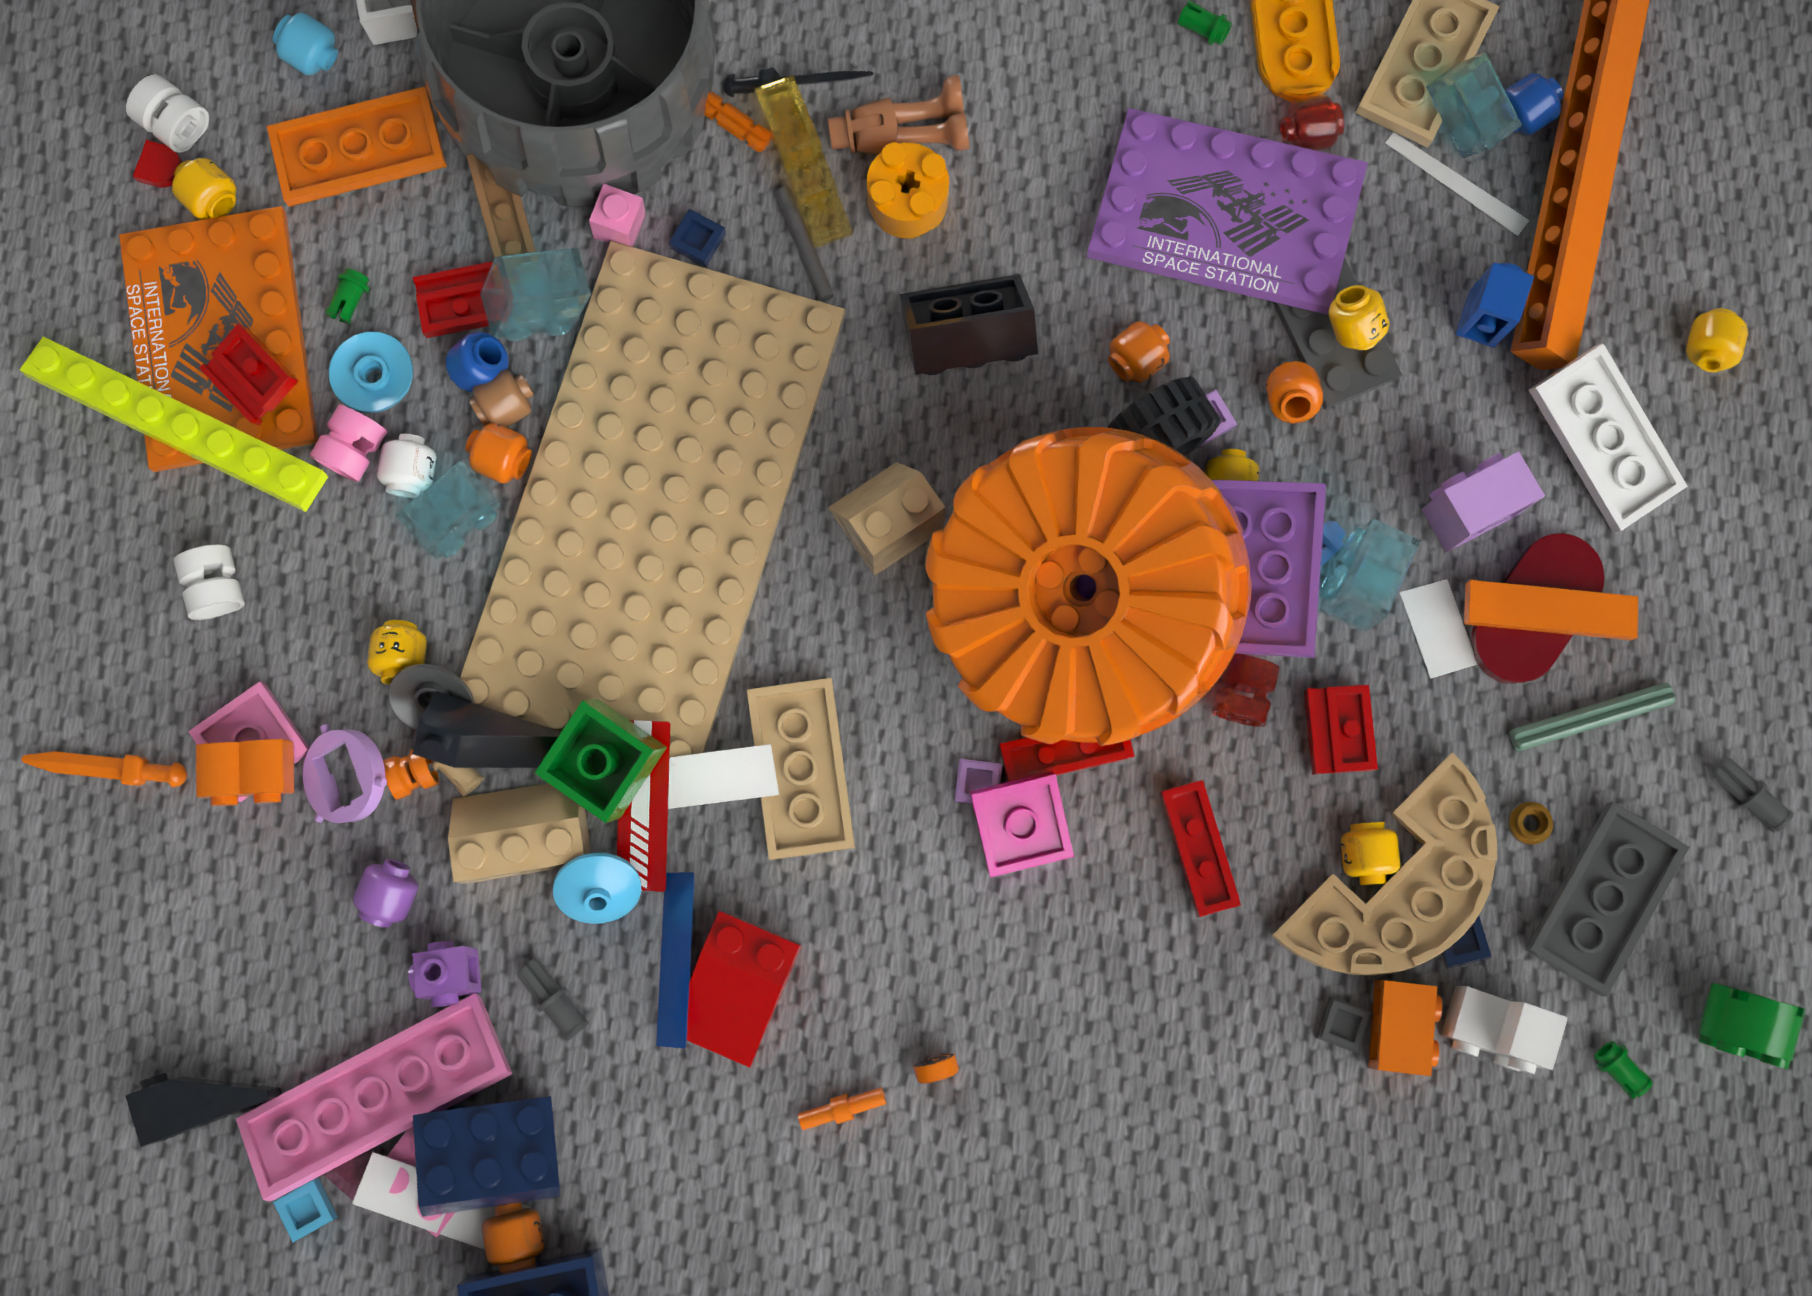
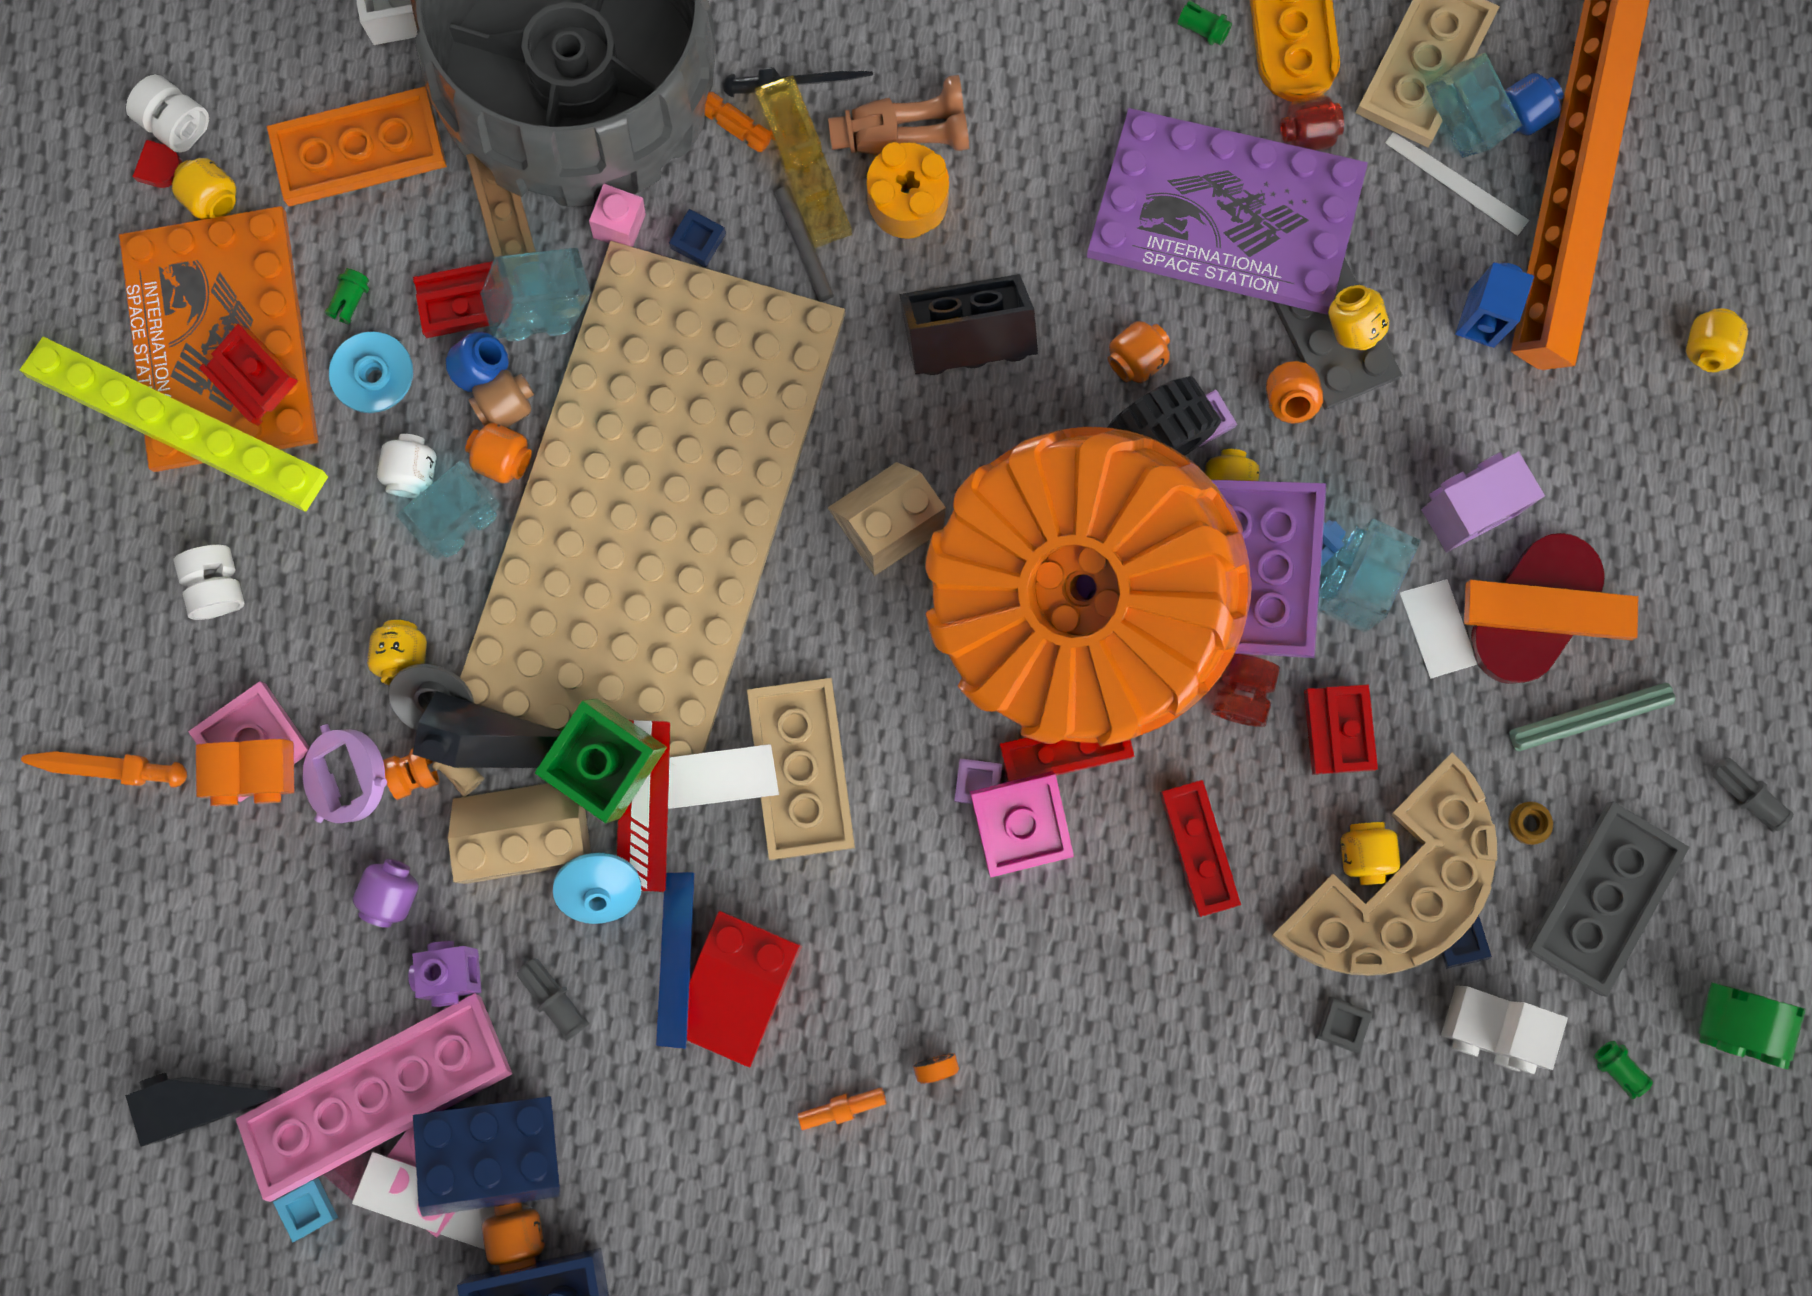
medium azure head [272,13,338,76] -> none
bright pink wheel [309,404,388,483] -> none
orange brick [1368,980,1442,1076] -> none
white plate [1528,344,1688,532] -> none

